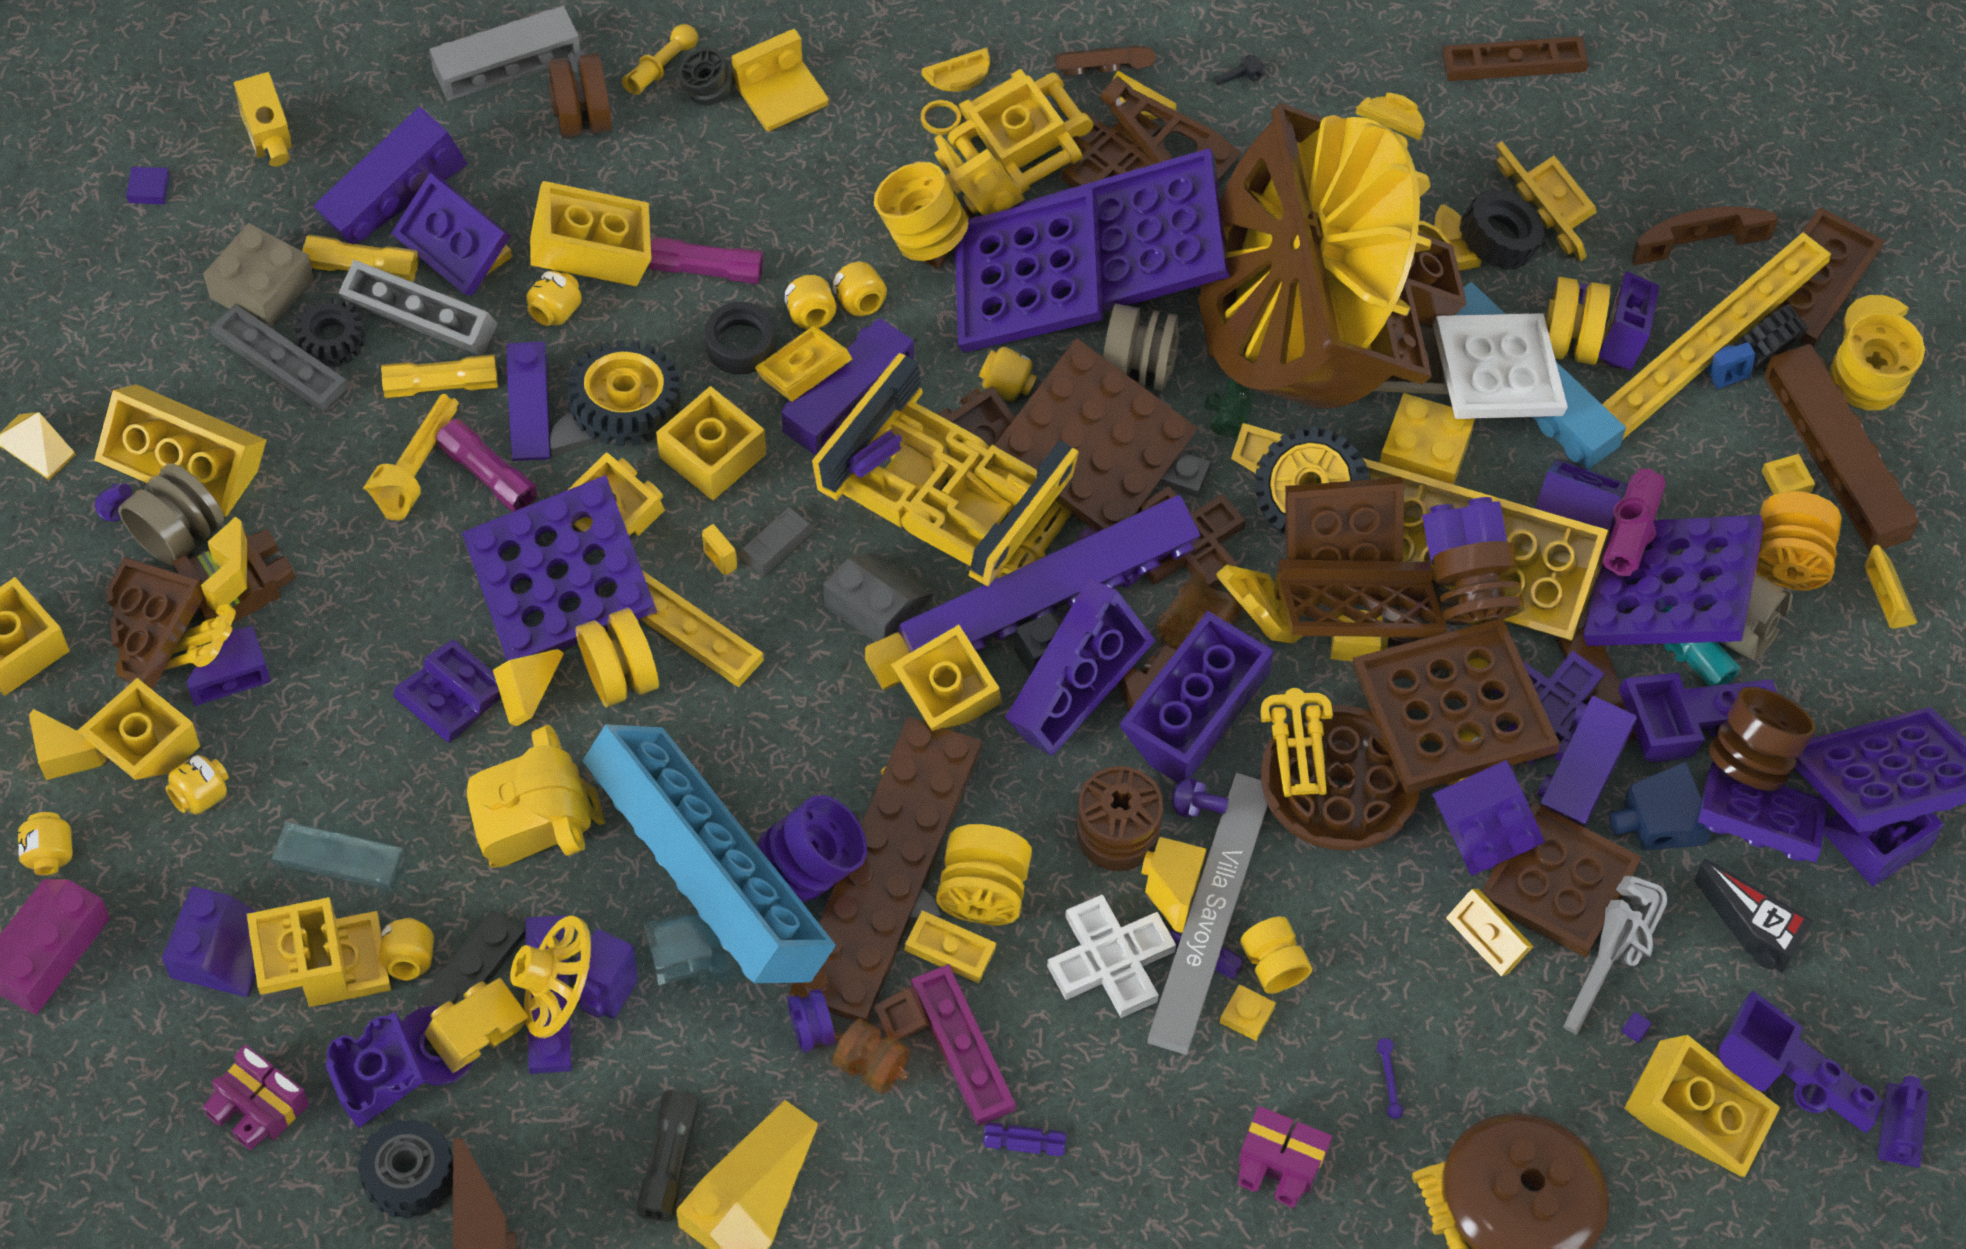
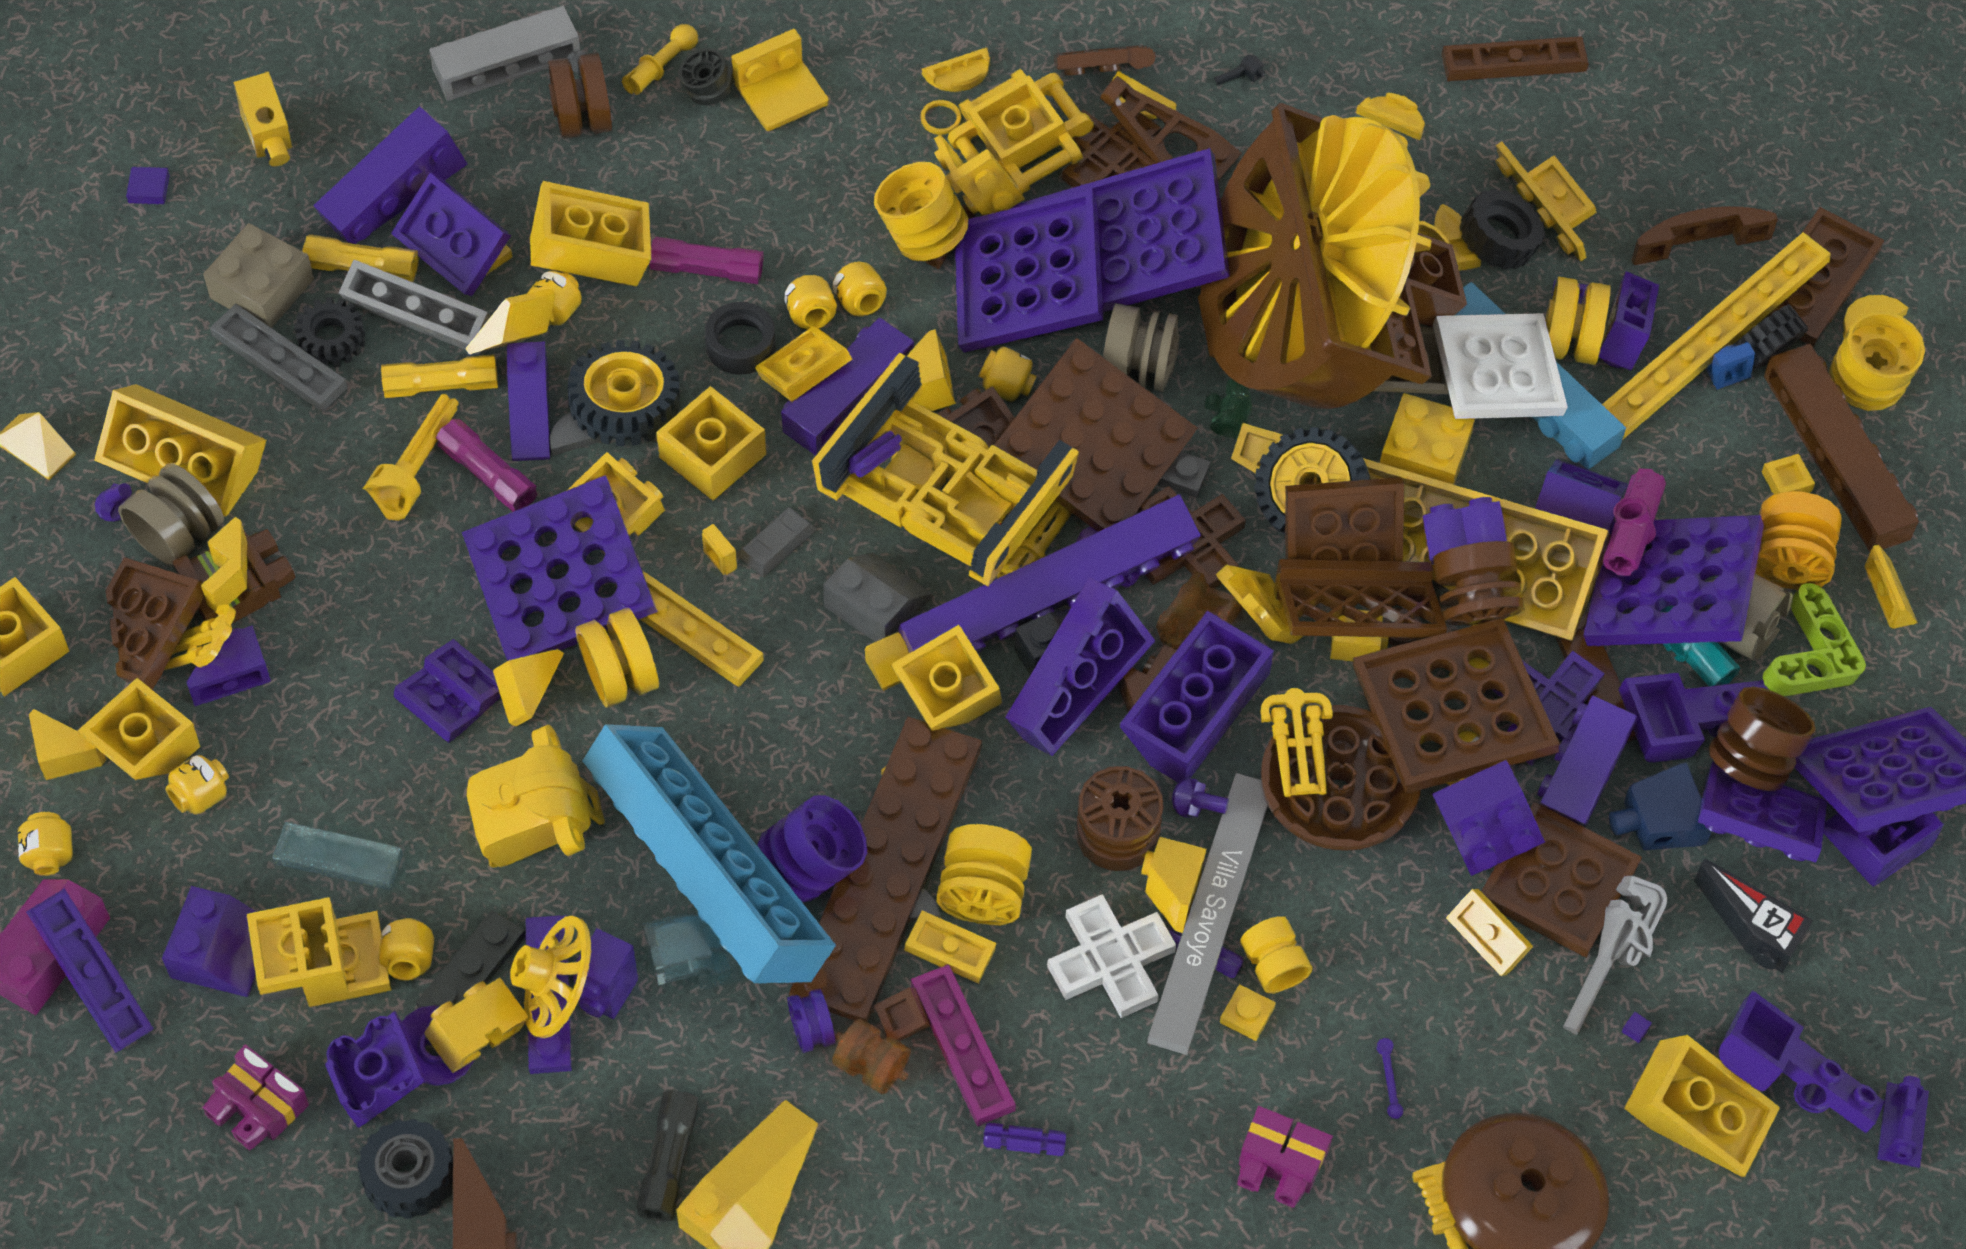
none -> dark purple plate [26,888,154,1053]
none -> yellow slope [466,288,556,354]
none -> yellow slope [907,329,956,411]
none -> lime beam [1763,583,1866,696]

